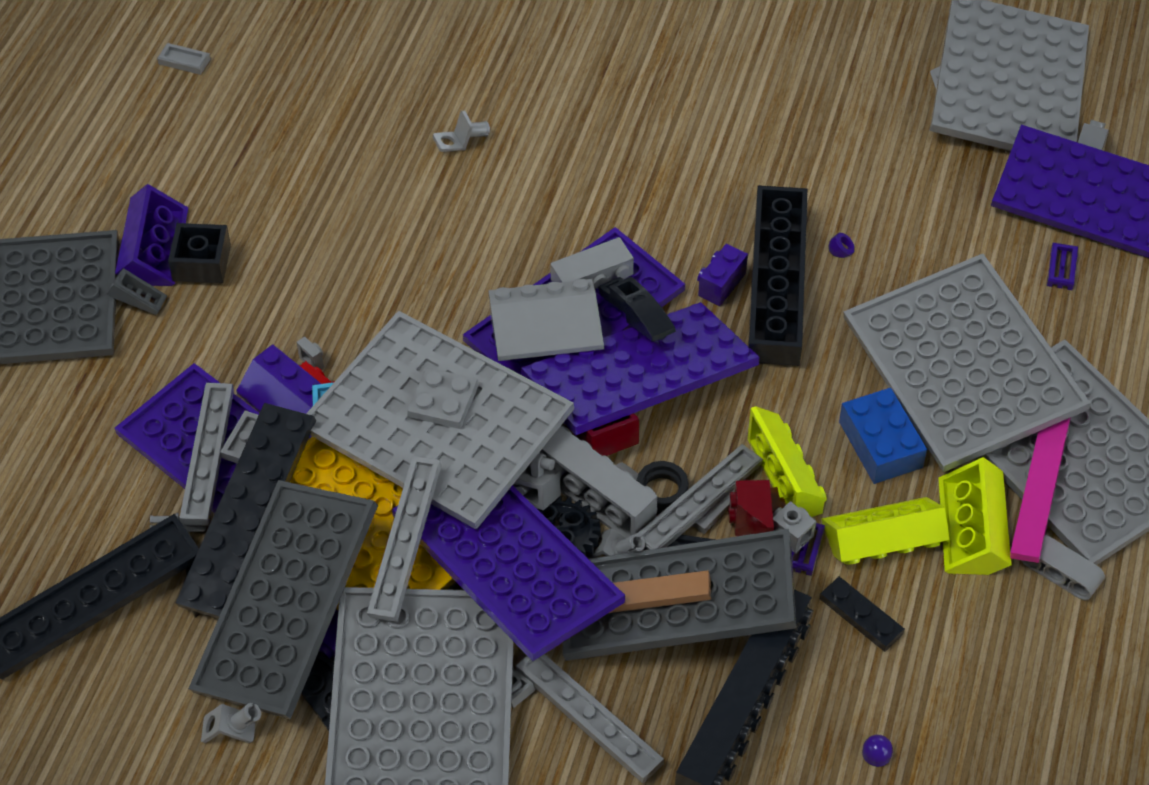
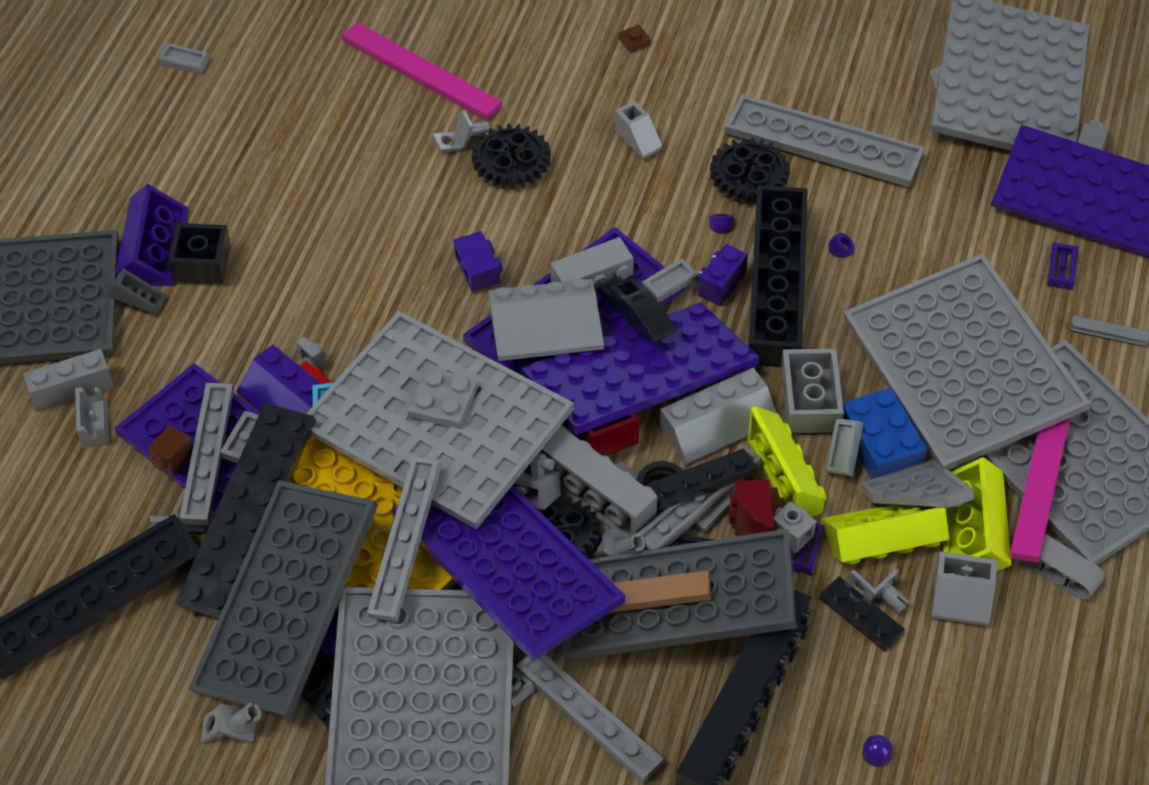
none -> light grey brick [23,349,114,412]
none -> light grey hinge [75,387,110,448]
none -> reddish brown brick [148,425,193,476]
none -> dark pink tile [342,22,502,121]
none -> dark purple brick [453,231,503,292]
none -> black gear [472,123,551,189]
none -> light grey slope [615,100,663,159]
none -> reddish brown plate [619,25,651,53]
none -> light grey tile [641,258,698,303]
none -> black plate [647,448,757,511]
none -> light grey slope [660,368,776,467]
none -> dark purple piece [709,213,734,234]
none -> black gear [710,137,790,204]
none -> light grey plate [724,94,925,187]
none -> light grey brick [781,349,844,433]
none -> light grey tile [825,419,864,476]
none -> light grey bracket [845,569,911,615]
none -> light grey plate [860,459,974,508]
none -> light grey slope [931,552,997,626]
none -> light grey axle [1070,315,1149,346]

